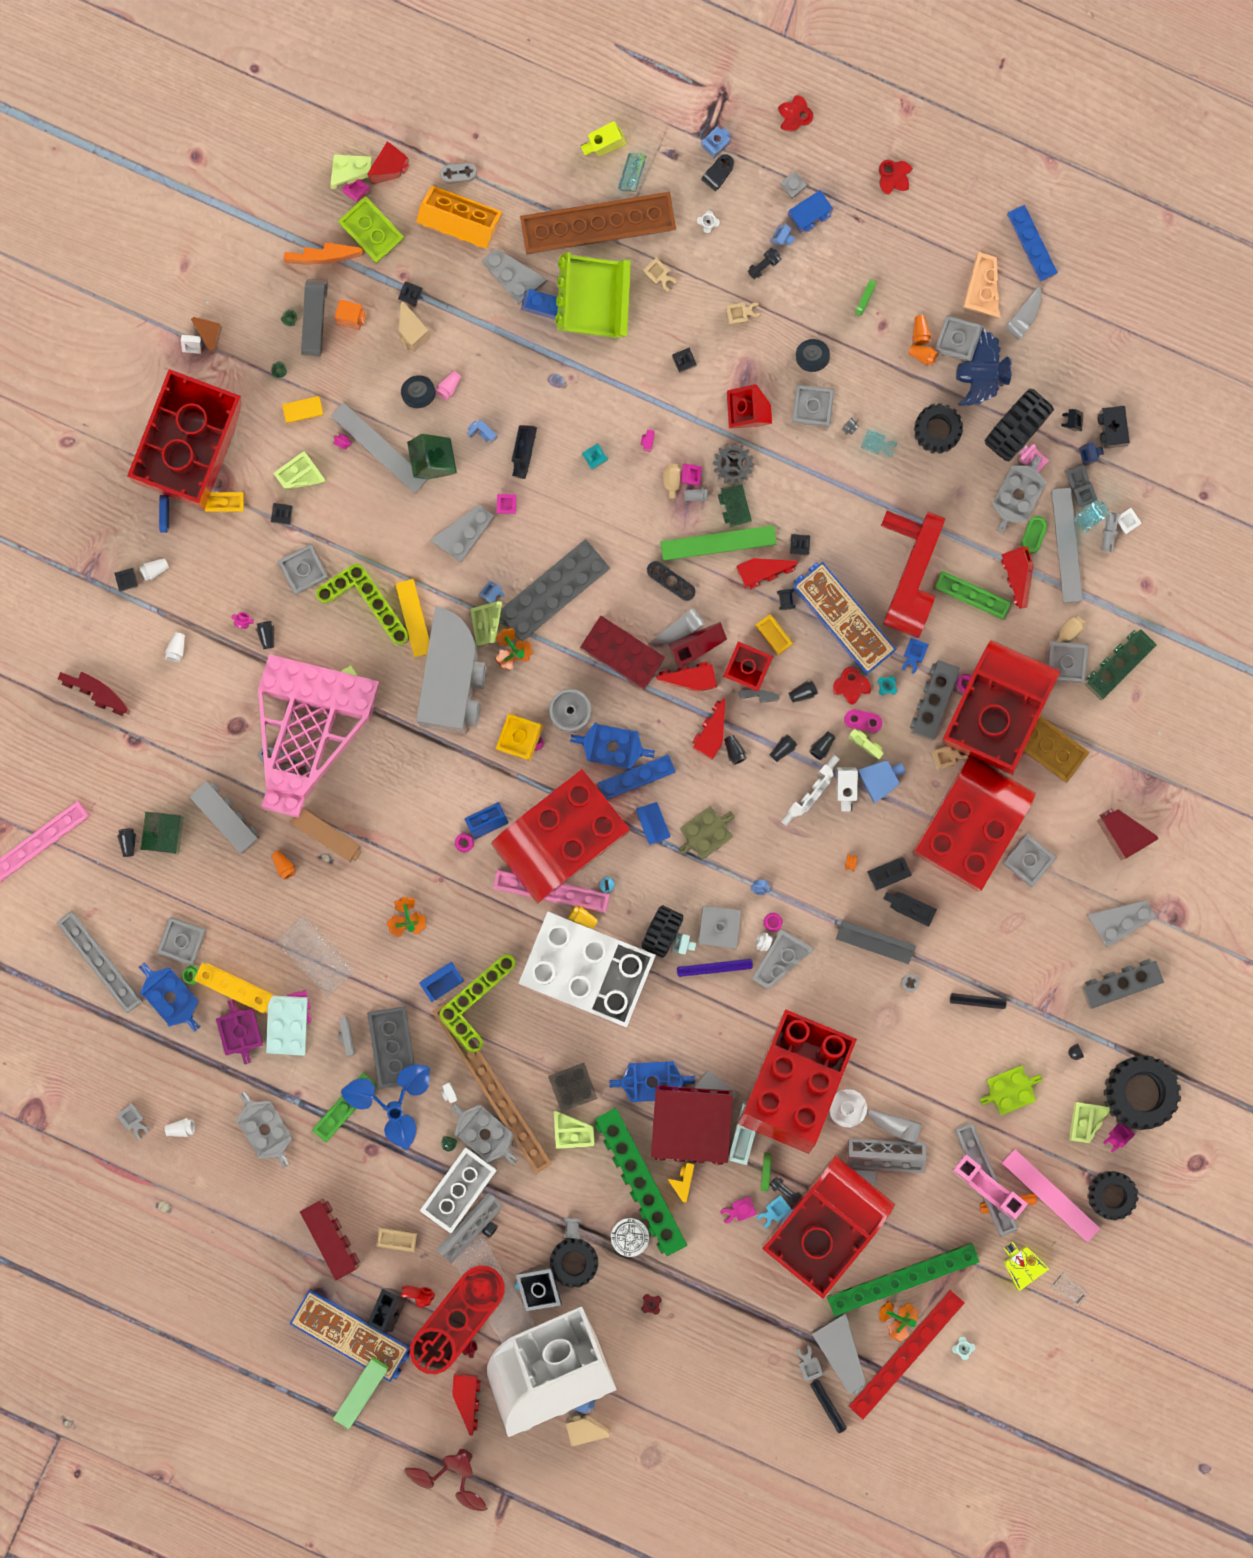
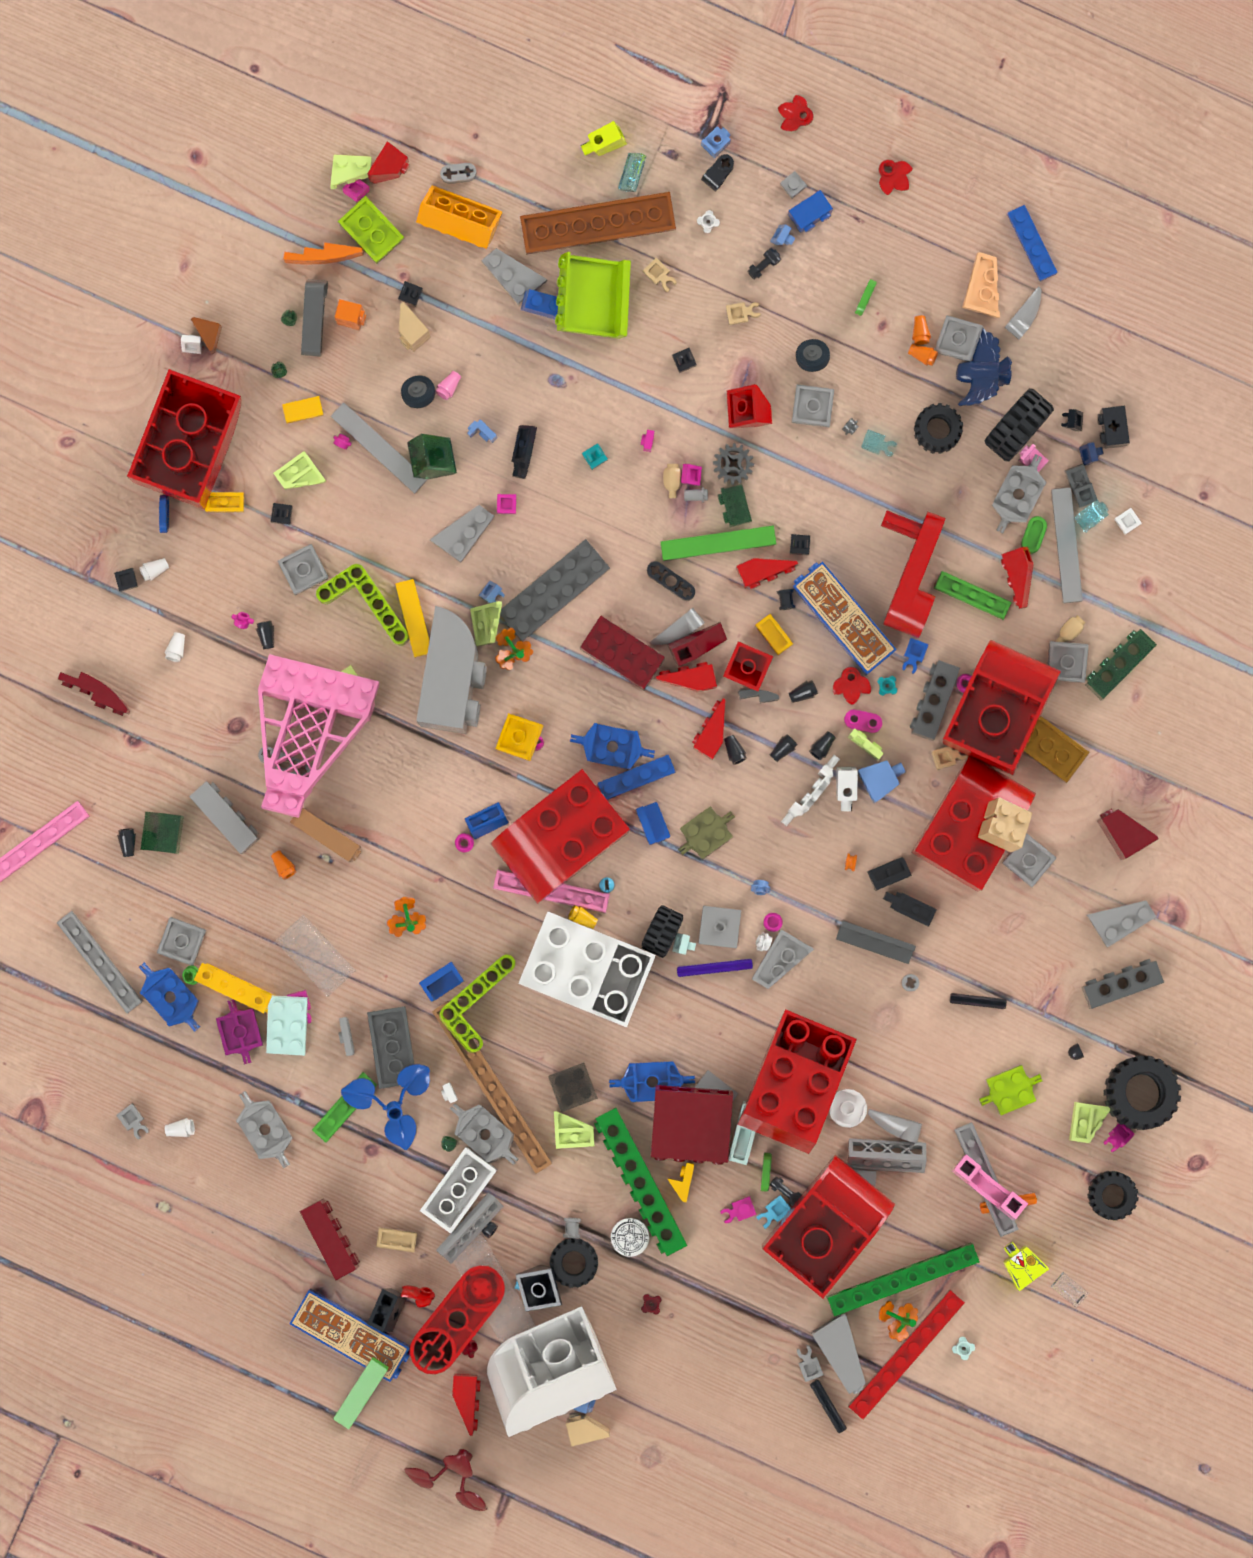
light grey wheel [549,689,592,733] -> none
bright pink tile [1002,1149,1100,1243] -> none
light grey pin [1101,512,1119,552] -> none
none -> tan piece [978,798,1032,852]

